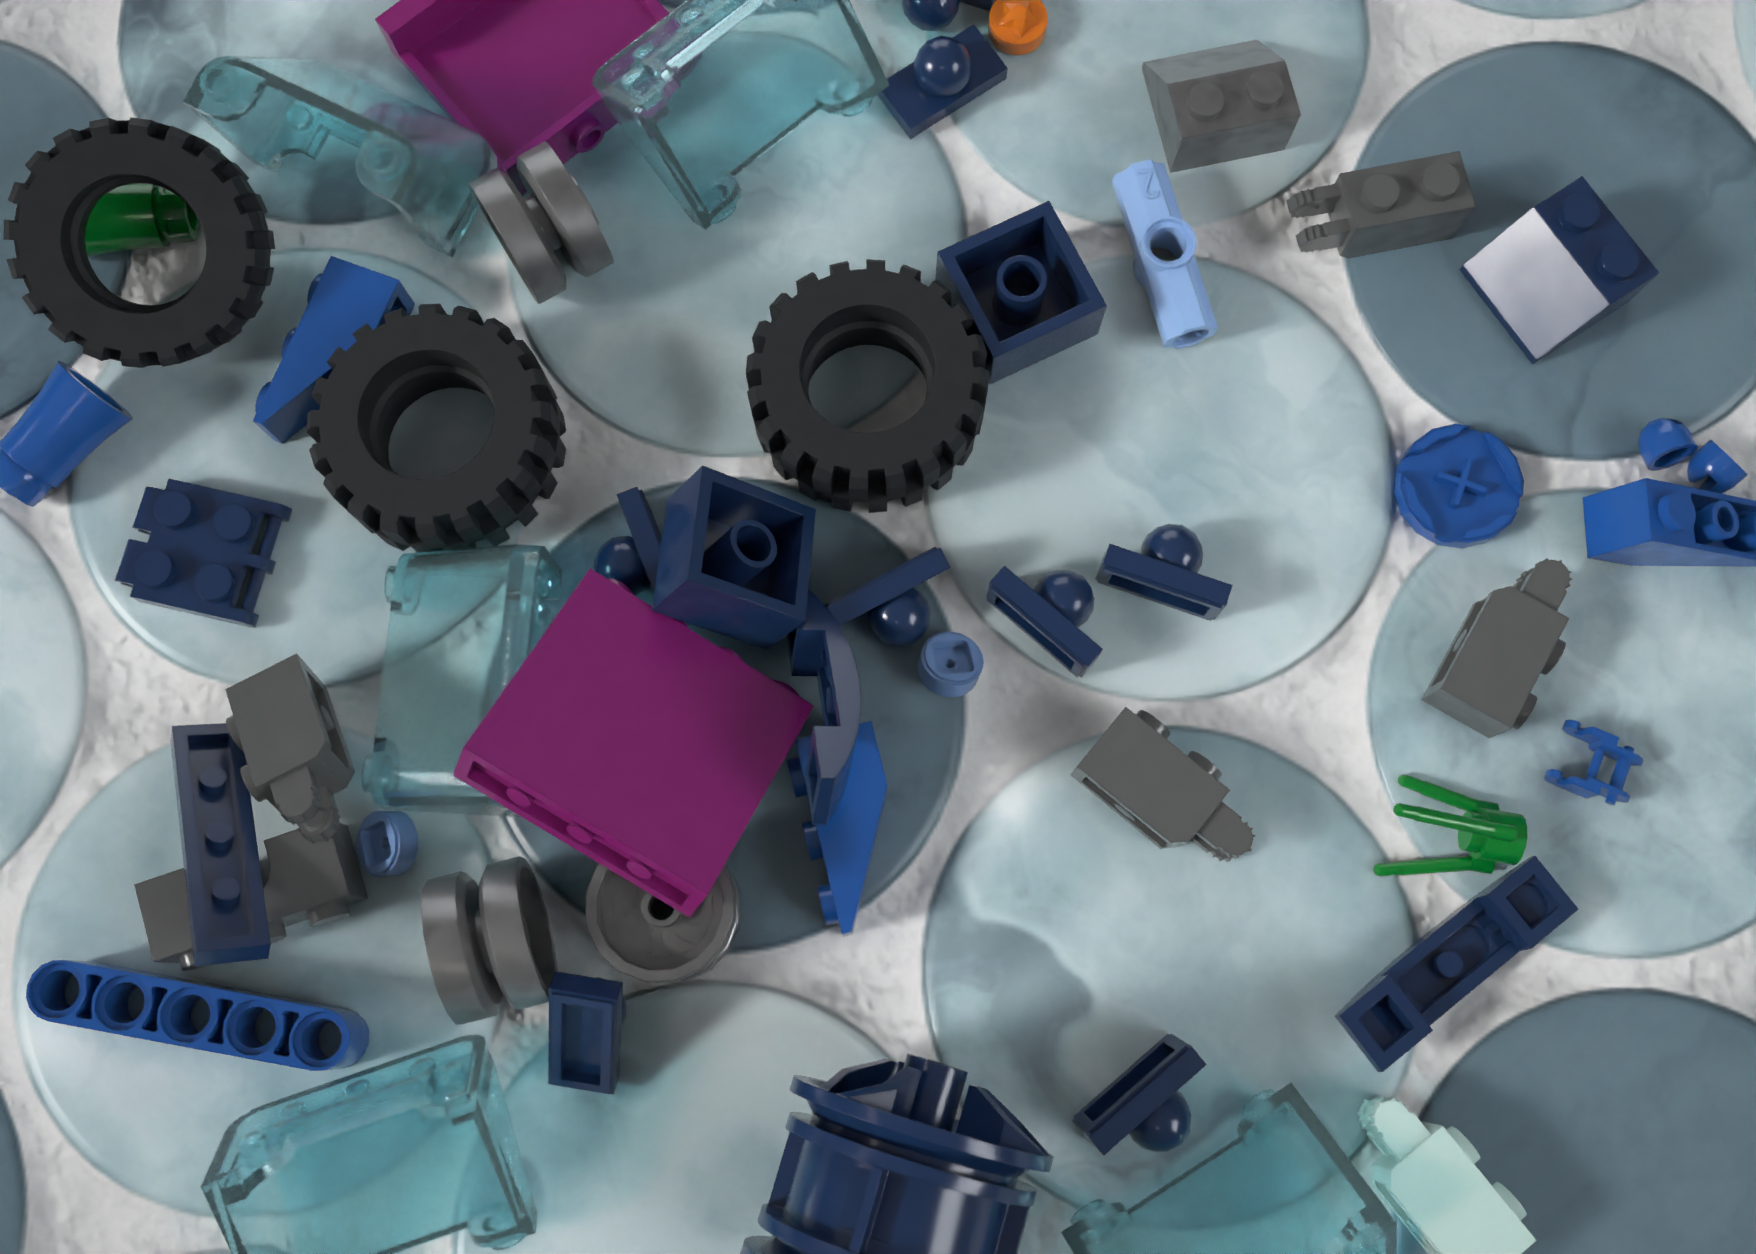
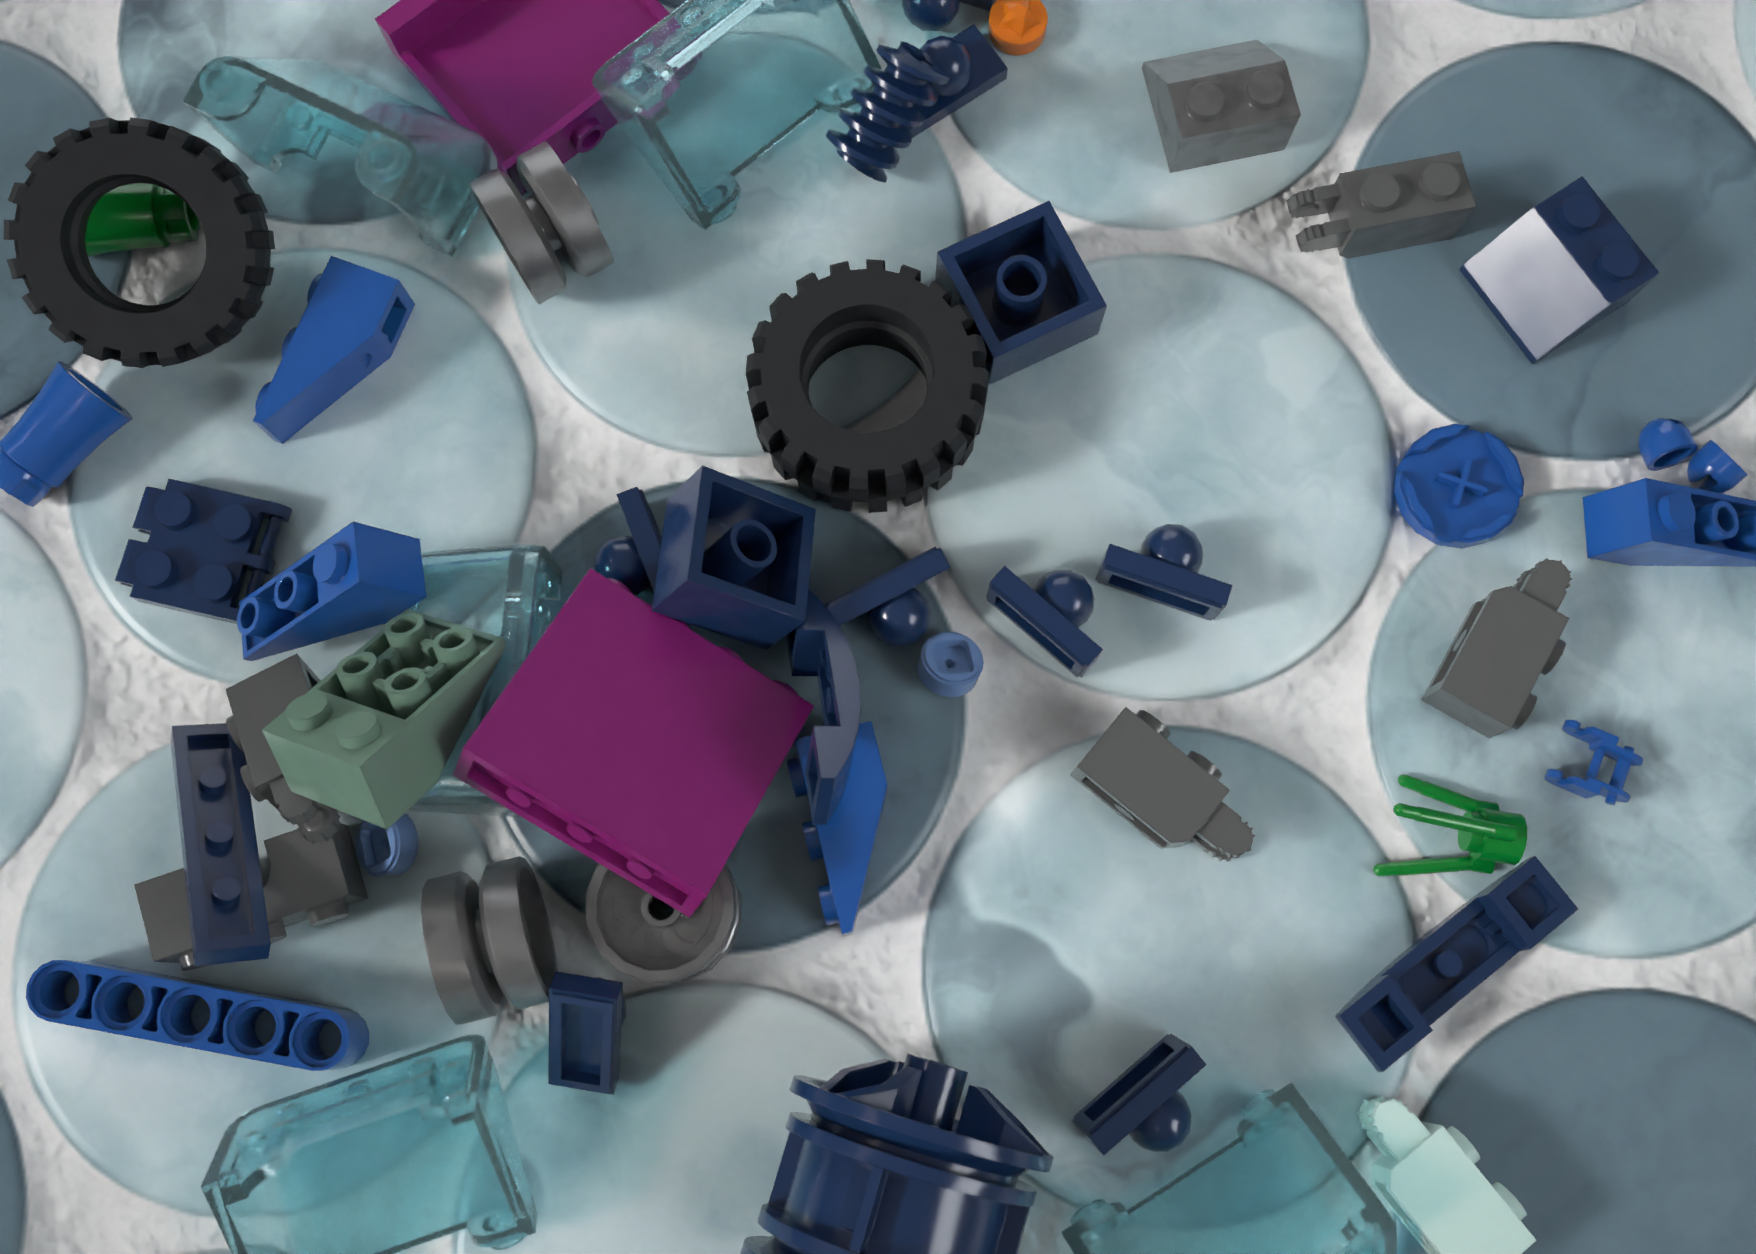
black tyre [307,303,566,558] -> none
light blue piece [1112,159,1218,350] -> none
none -> blue slope [237,521,426,661]
none -> sand green slope [262,609,506,830]
none -> dark blue piece [826,41,951,183]

